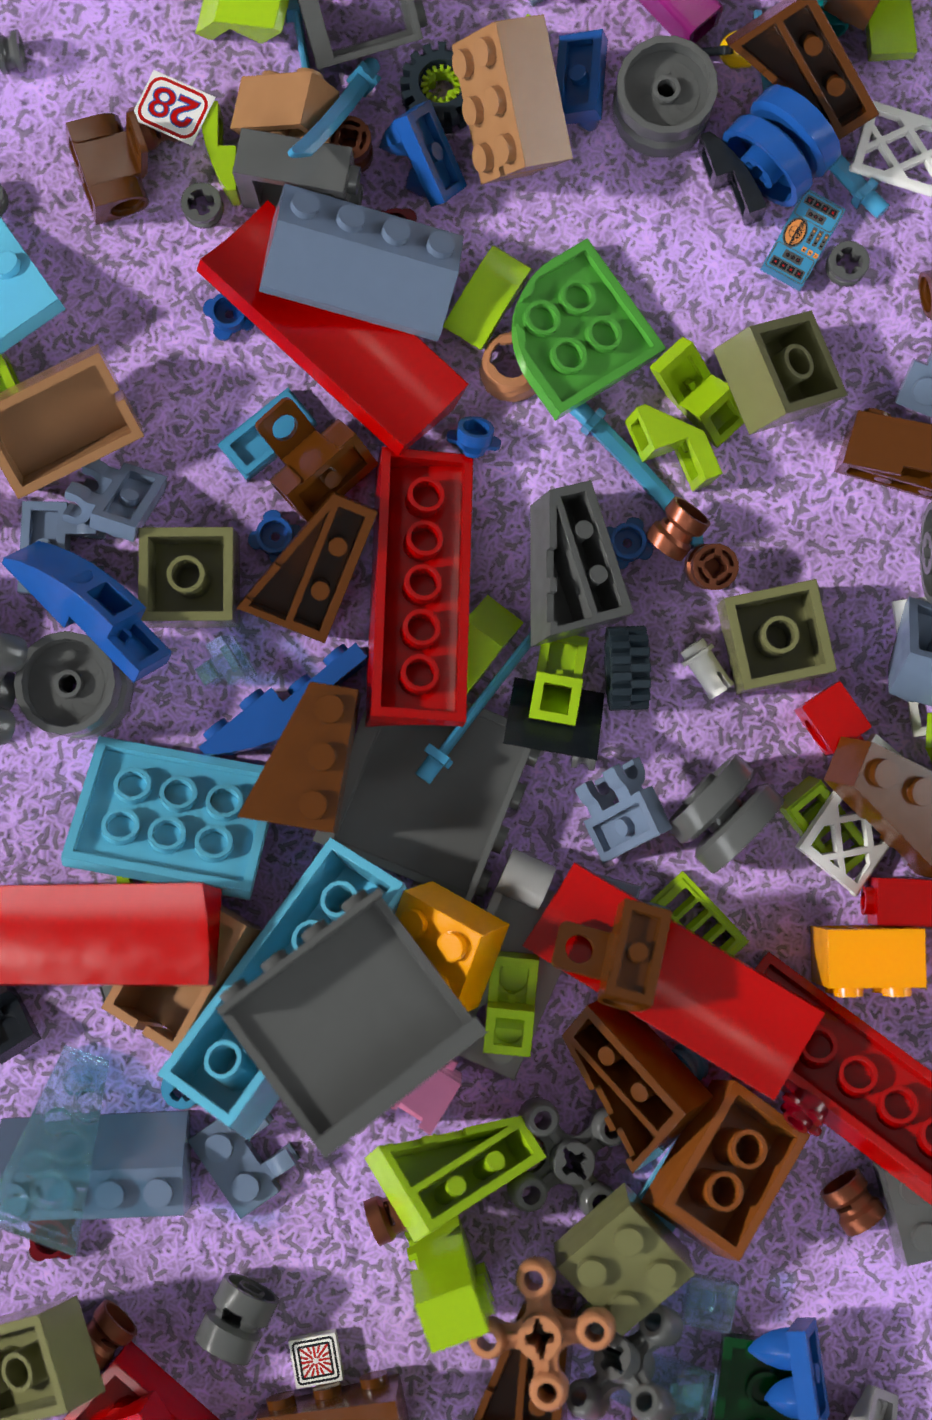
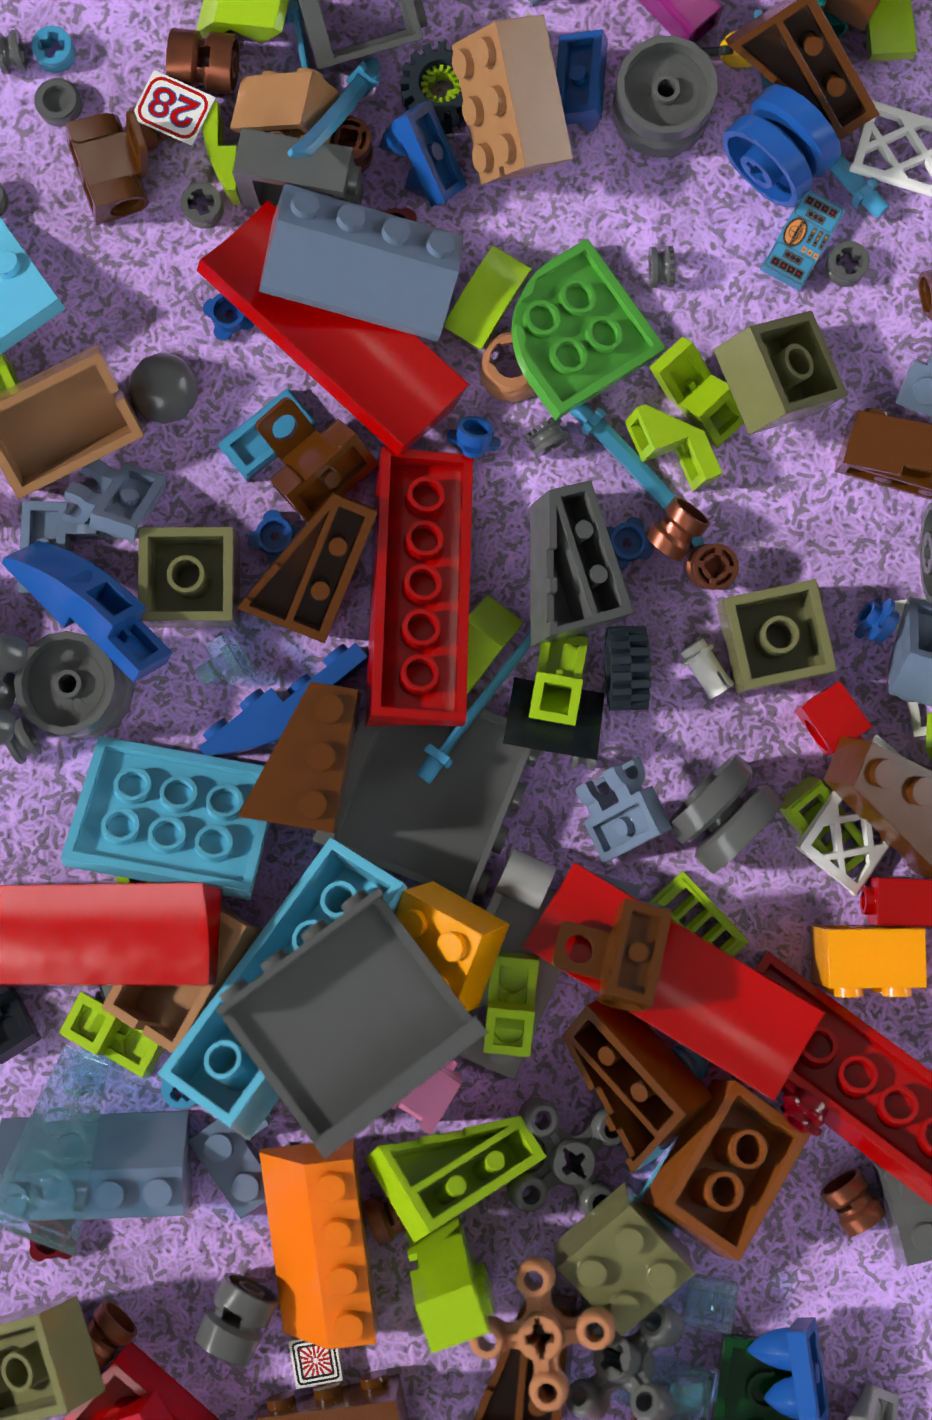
black slope [697,131,767,226] -> none
none -> dark grey bush [5,717,42,764]
none -> dark azure bush [31,25,76,73]
none -> dark grey tile [34,78,82,127]
none -> lime slope [59,991,164,1078]
none -> dark grey hair [129,352,198,424]
none -> copper wheel [166,28,240,95]
none -> orange slope [259,1138,378,1350]
none -> dark grey bush [524,418,571,458]
none -> dark grey bush [648,246,676,288]
none -> blue plate [854,598,900,643]

